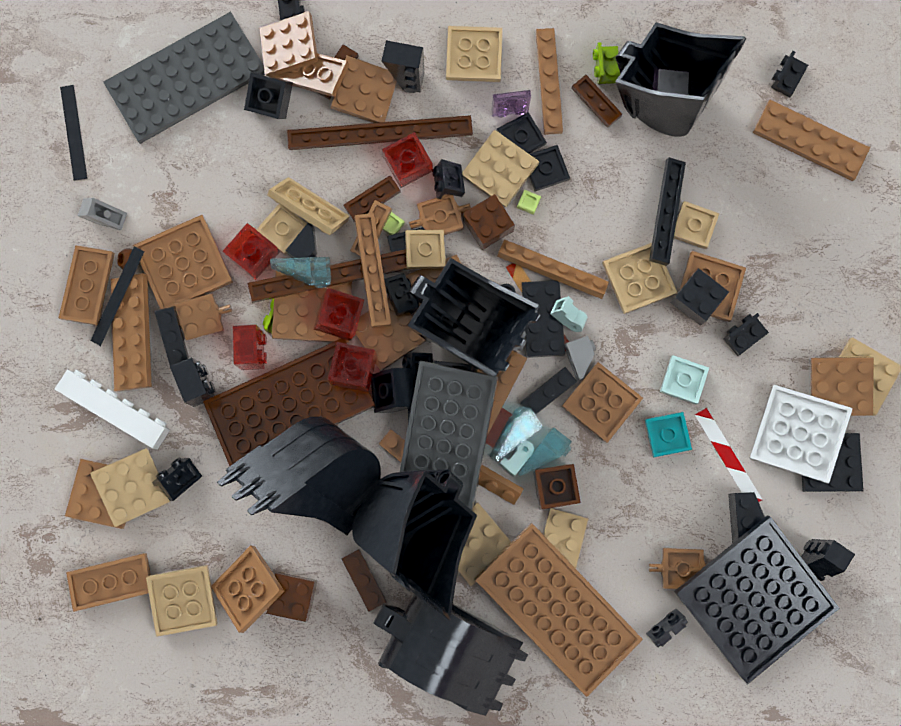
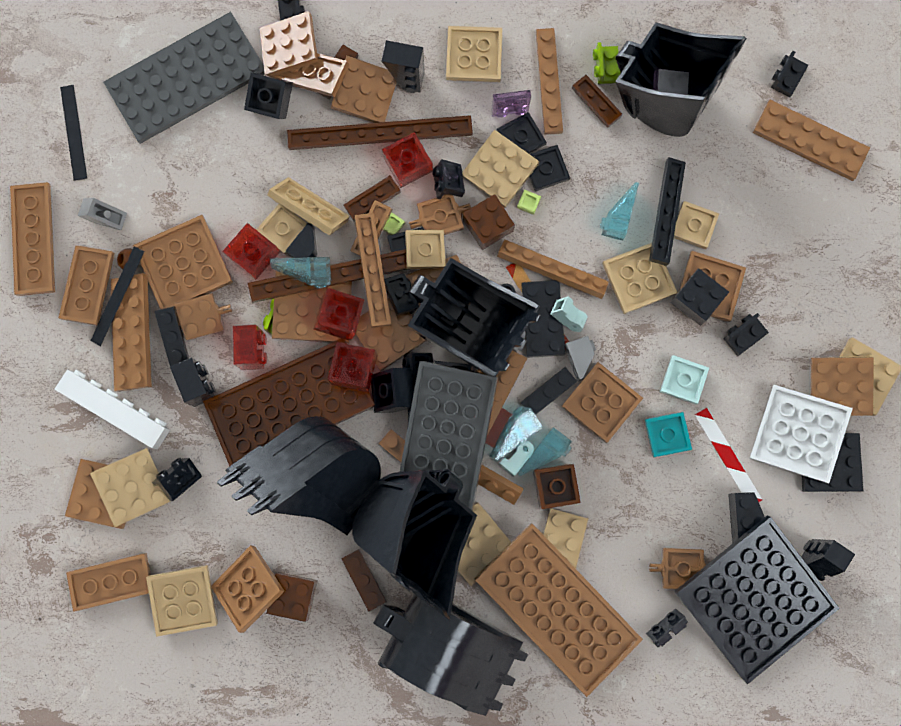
none -> medium nougat plate [10,182,55,296]
none -> clear light blue slope [600,182,639,241]

